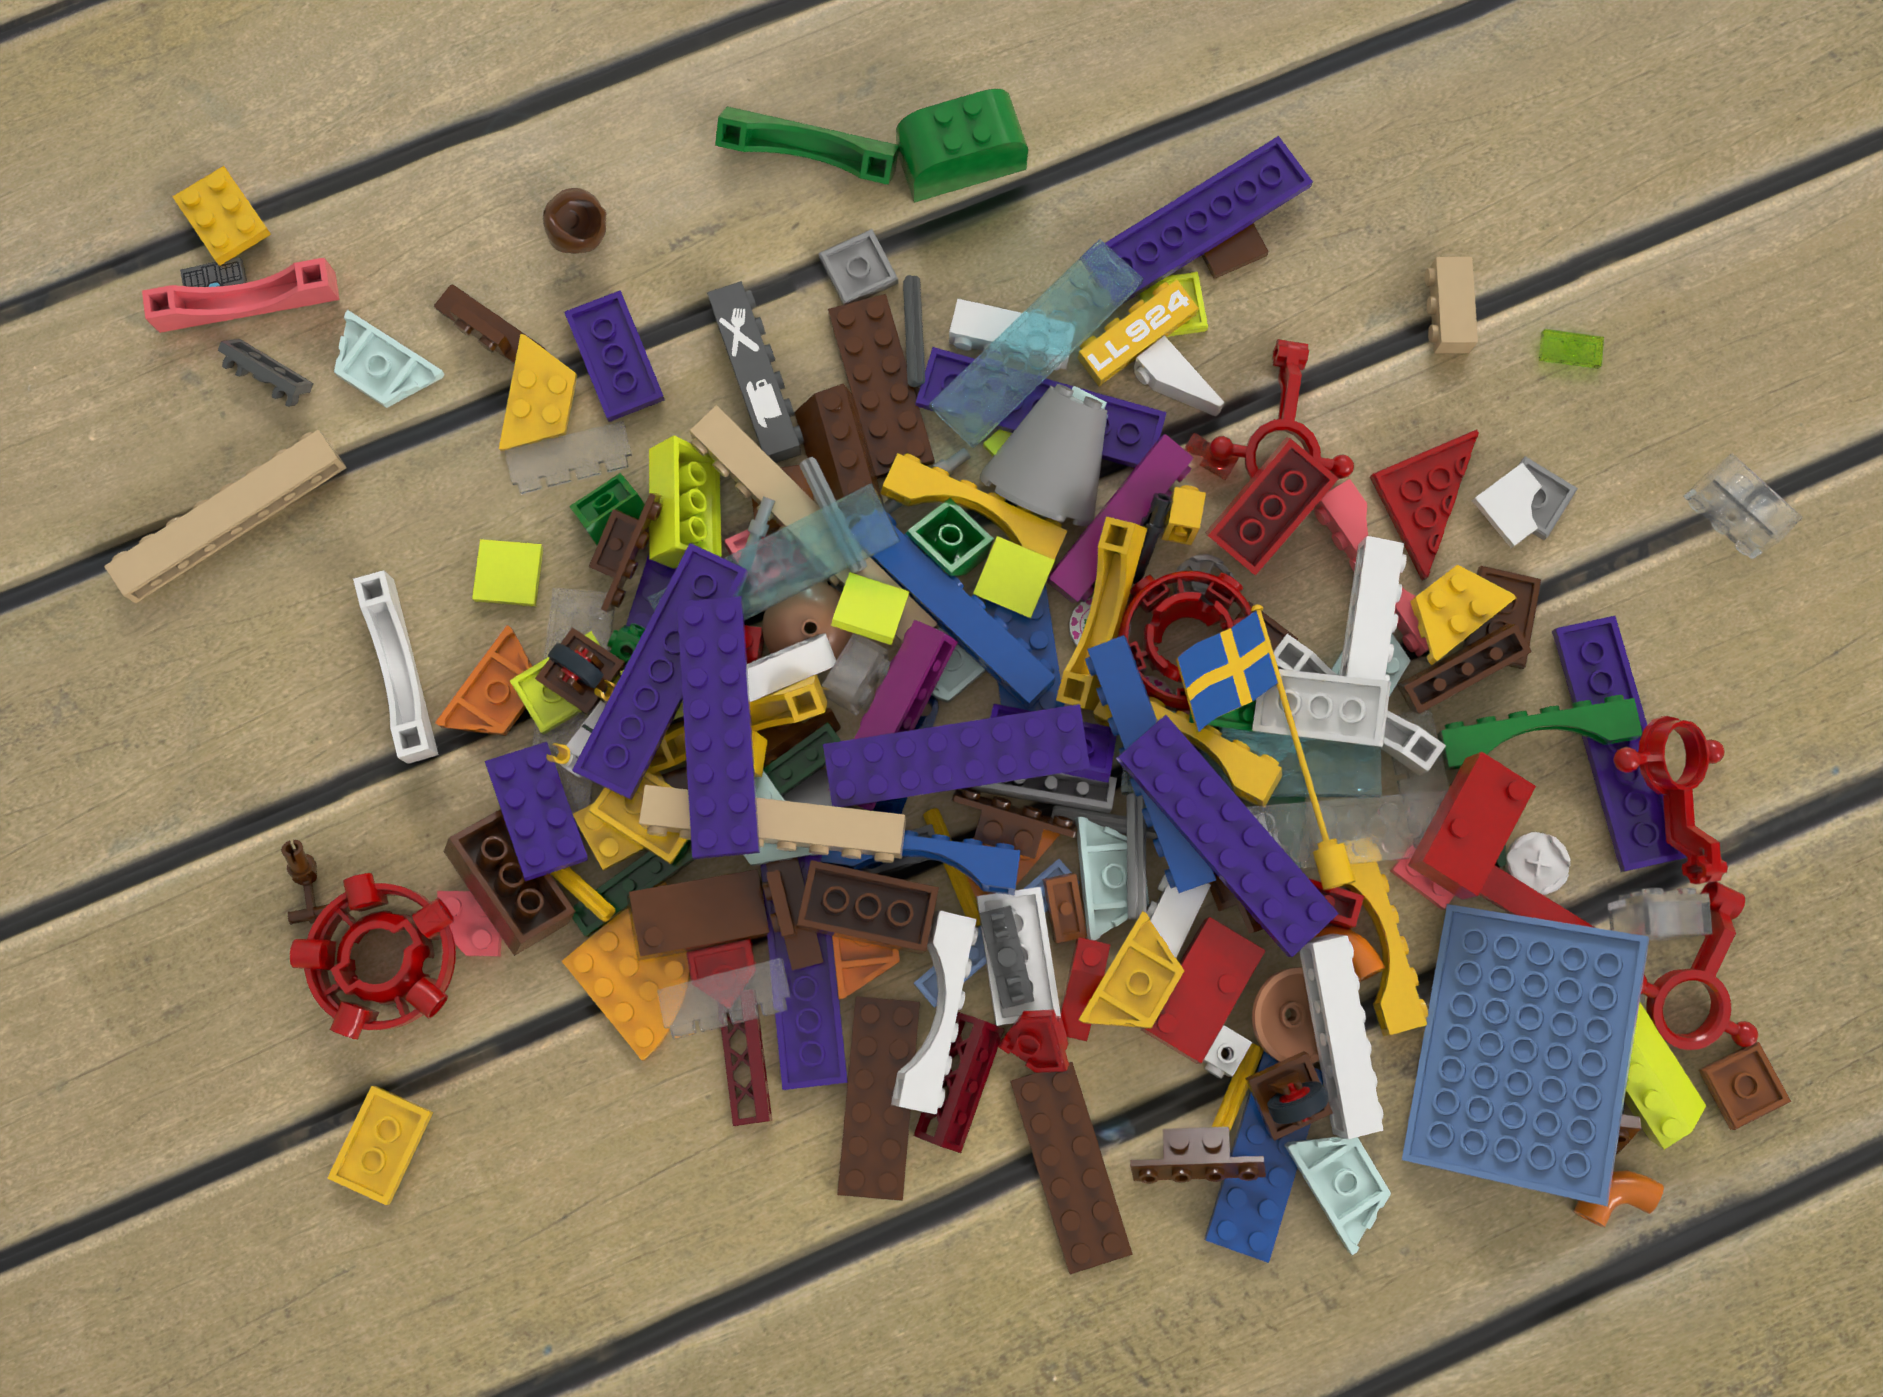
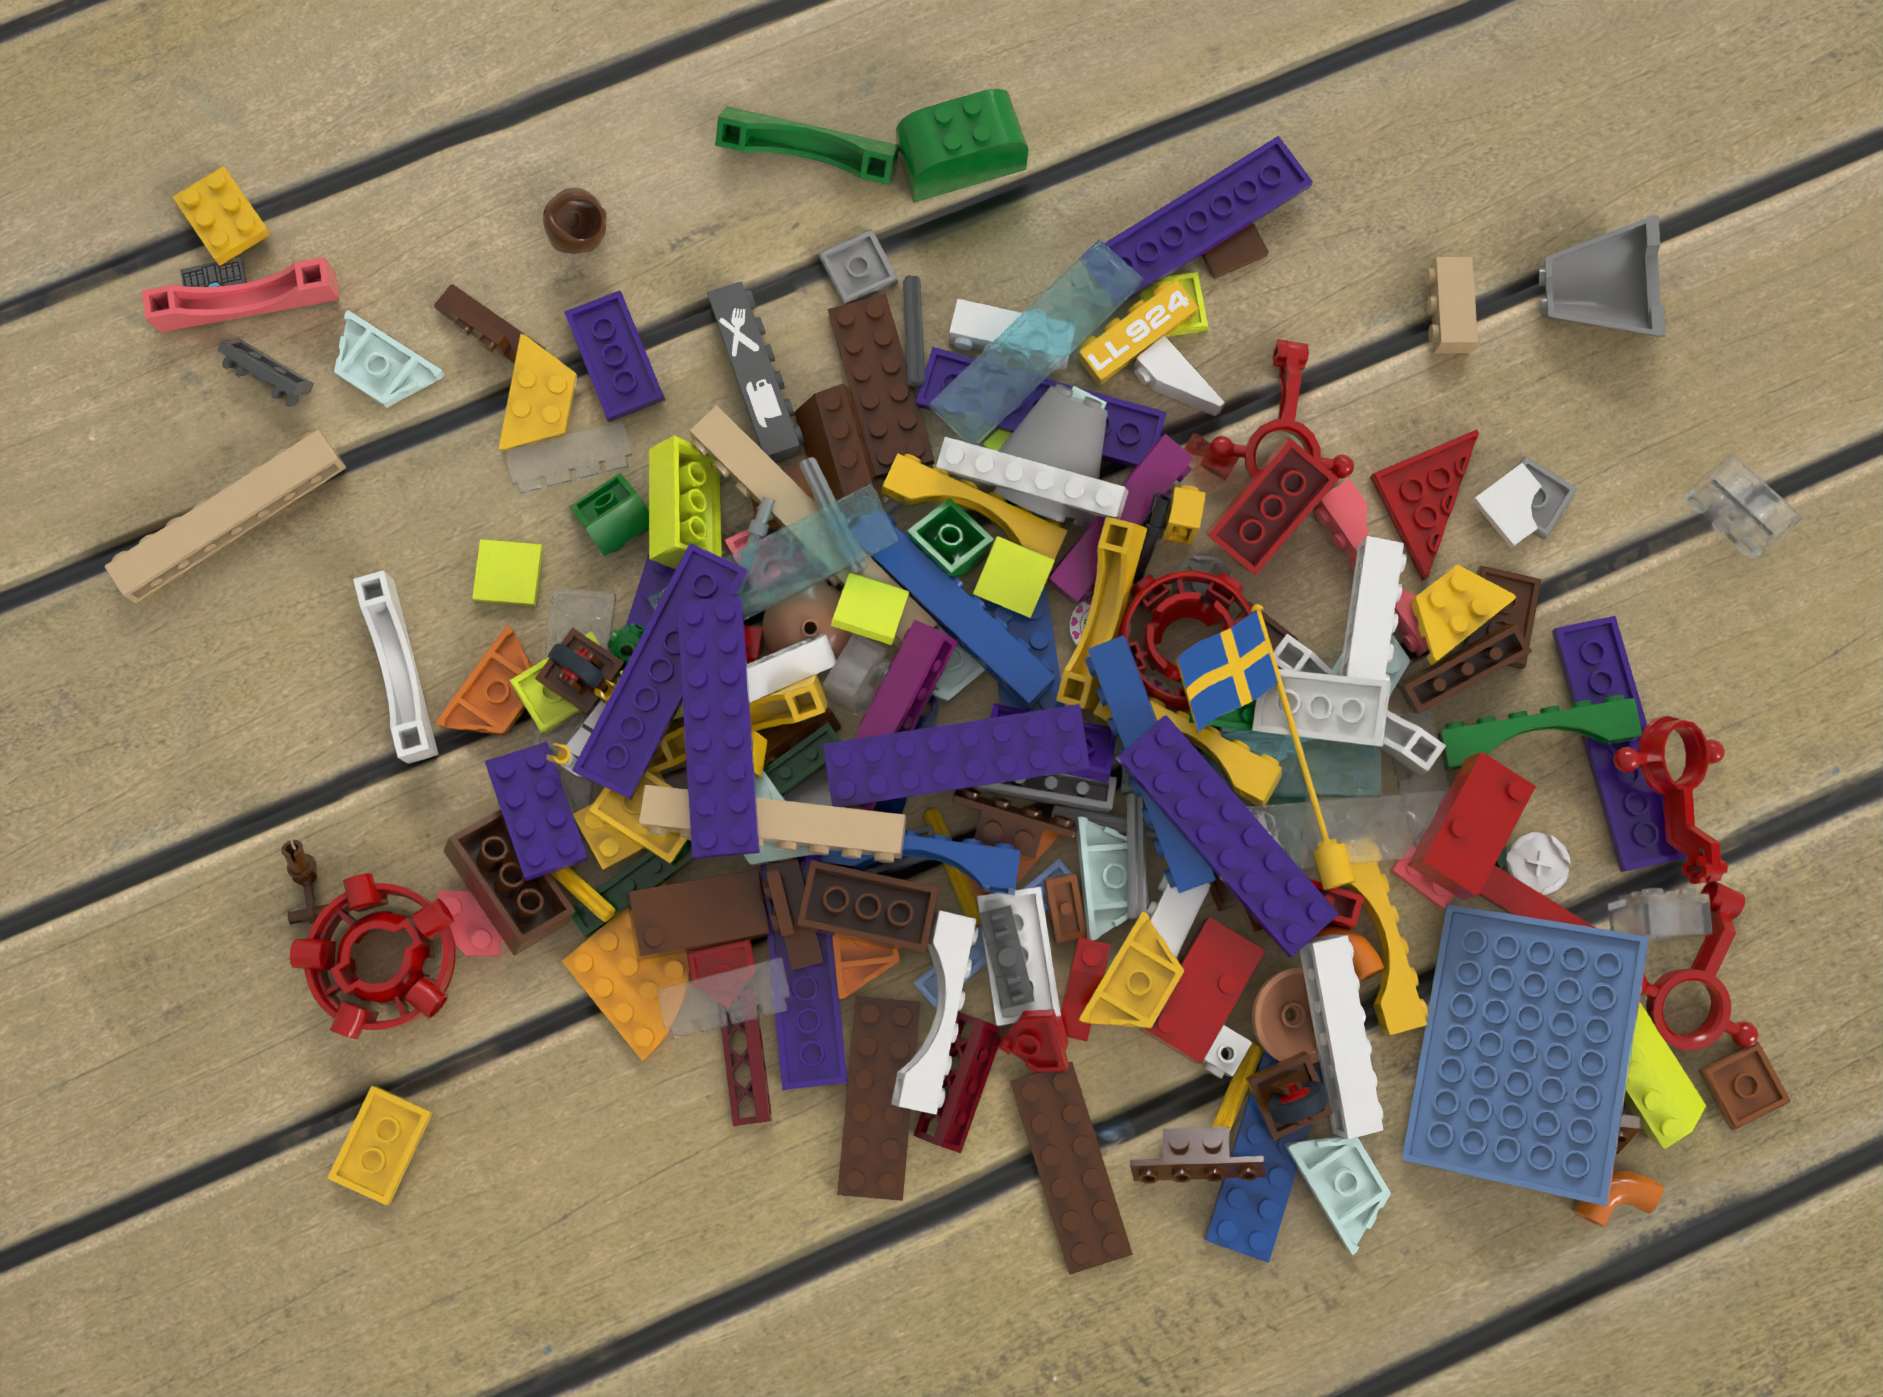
reddish brown bracket [589,493,663,612] -> none
clear neon green plate [1539,329,1604,369] -> none
none -> white arch [936,437,1128,520]
none -> light grey cone [1539,215,1666,338]

